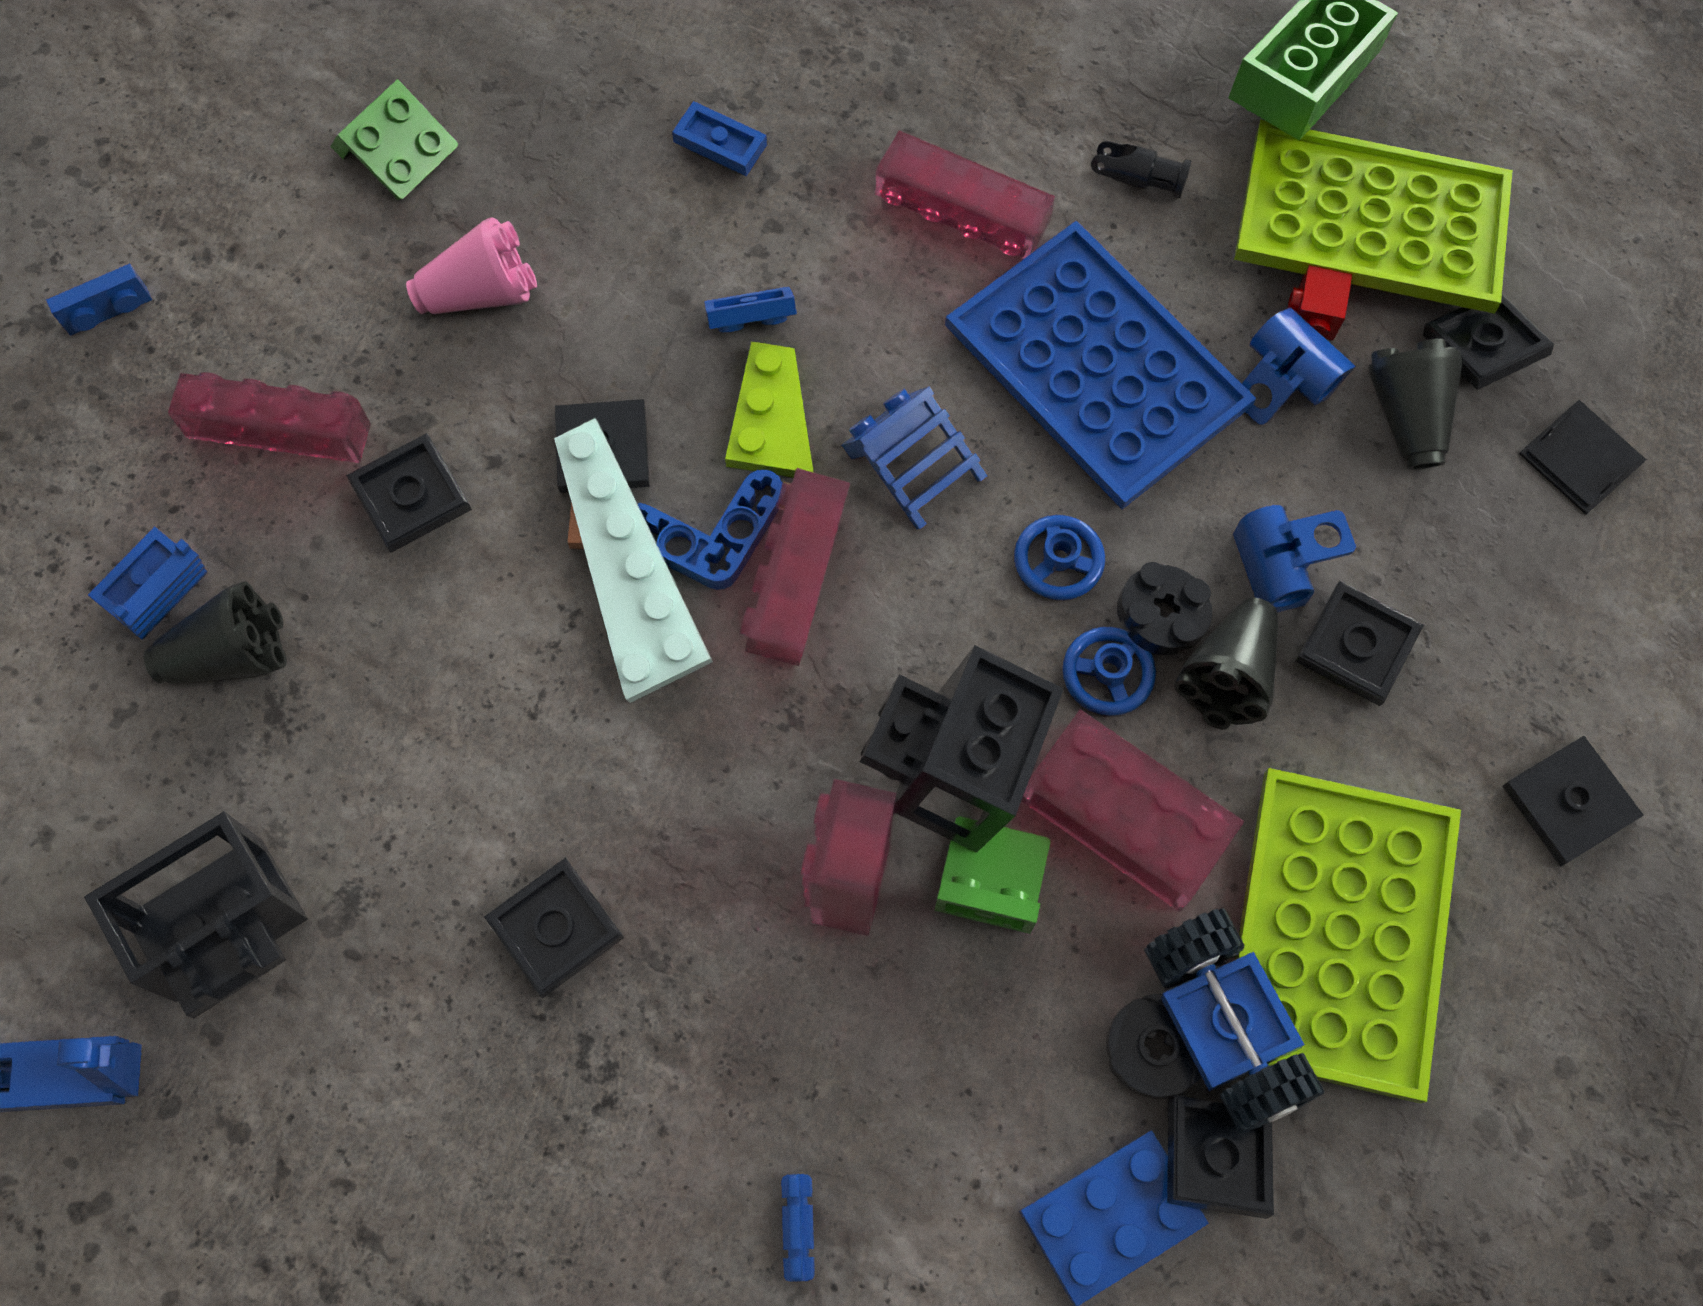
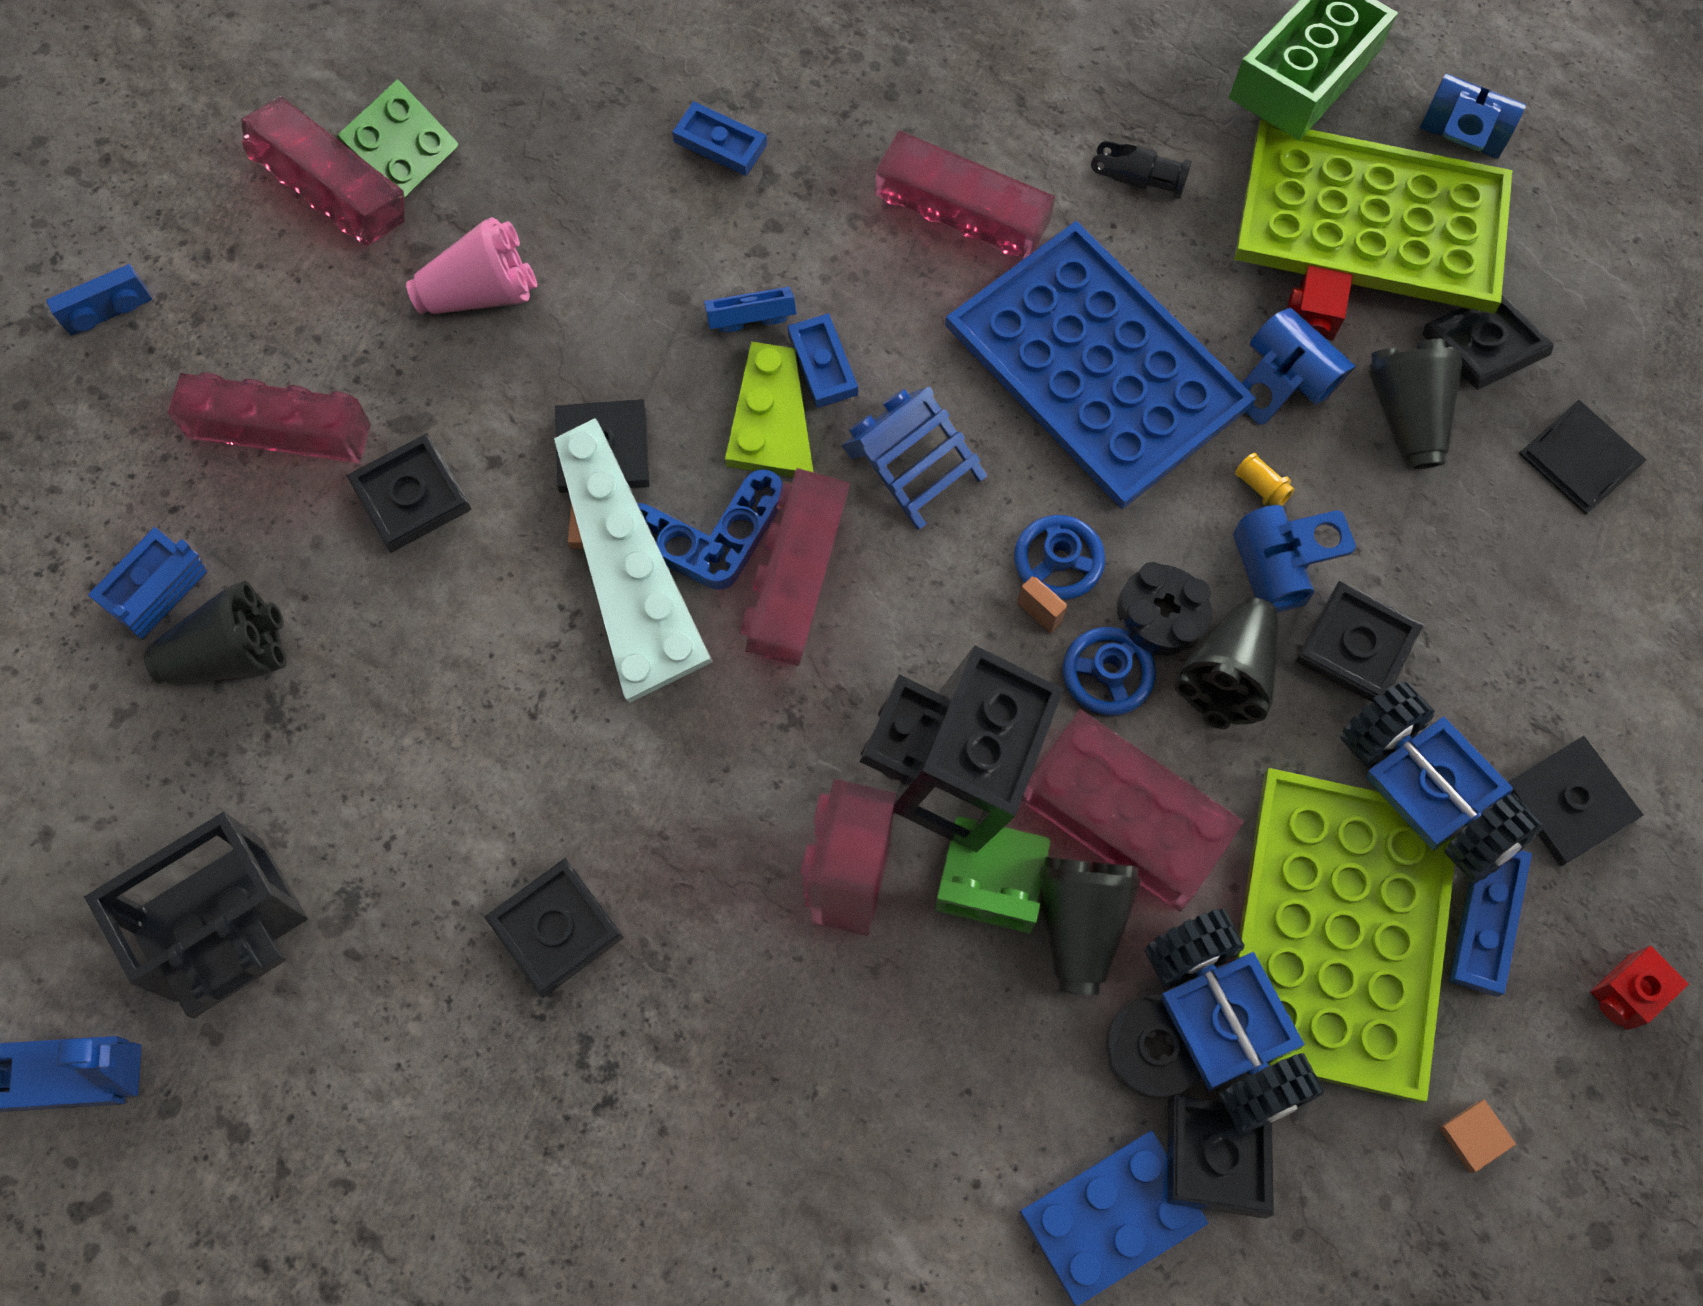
blue axle [781,1174,815,1282] -> none
none -> clear pink brick [241,96,405,247]
none -> blue plate [787,313,858,409]
none -> nougat tile [1017,576,1067,633]
none -> pearl dark grey cone [1040,857,1140,995]
none -> yellow pin [1235,453,1295,506]
none -> plate [1340,682,1544,884]
none -> blue piece [1420,73,1526,159]
none -> nougat tile [1439,1099,1516,1173]
none -> blue plate [1449,850,1532,997]
none -> red brick [1590,945,1689,1030]

